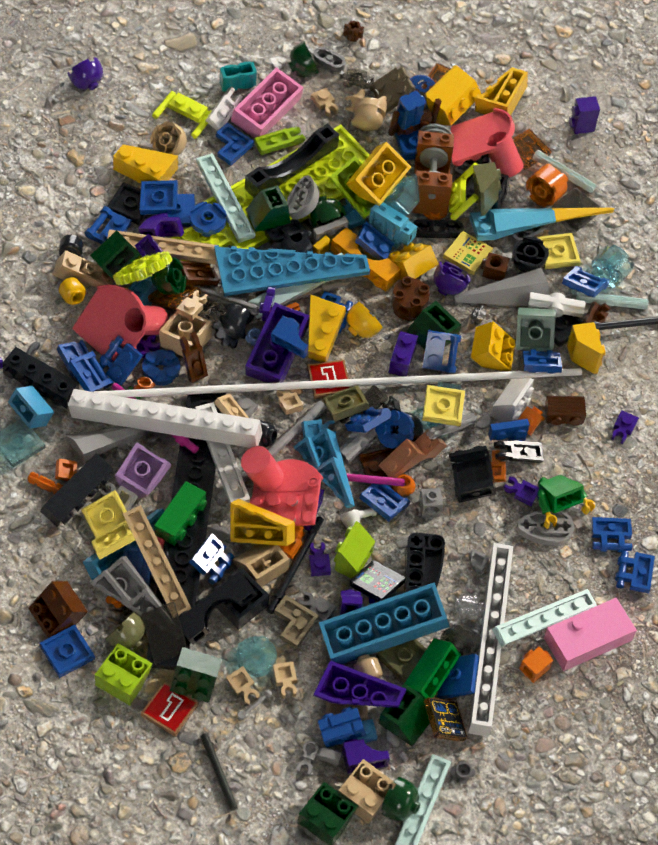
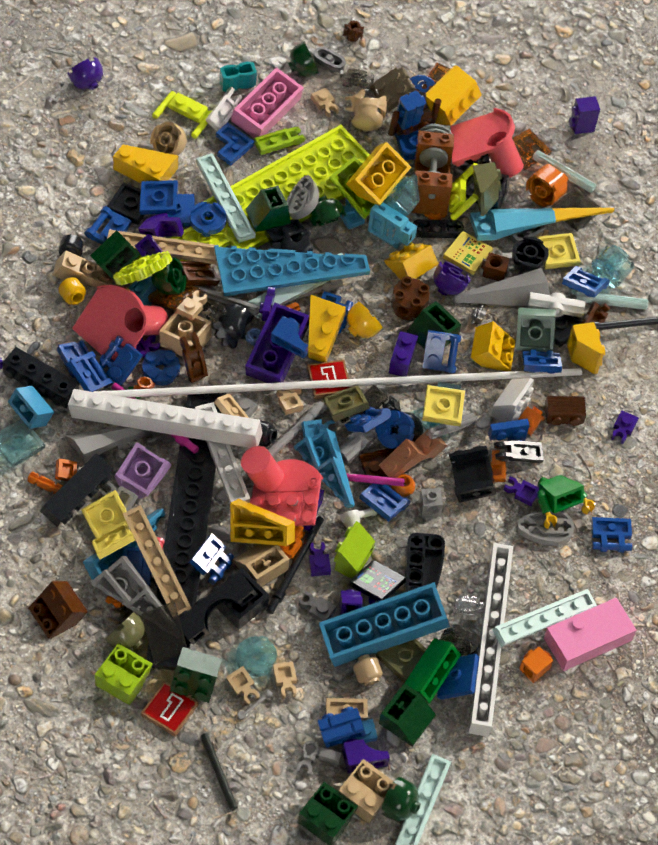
blue tile [39,625,95,678] -> none
green brick [154,481,207,546] -> none
black arch [244,123,339,198] -> none
dark tan plate [274,595,319,649] -> none
light grey bracket [309,217,349,245] -> none
yellow tile [313,236,330,254] -> none
dark purple wedge [313,661,406,708] -> none
light orange arch [331,227,401,292] -> none
blue plate [354,221,394,260] -> none
tile [424,697,468,742] -> none
flat silver plate [451,760,476,784] -> none
light grey tile [469,549,490,575] -> none
yellow wedge [475,67,528,115] -> none
blue plate [615,551,655,594] -> none

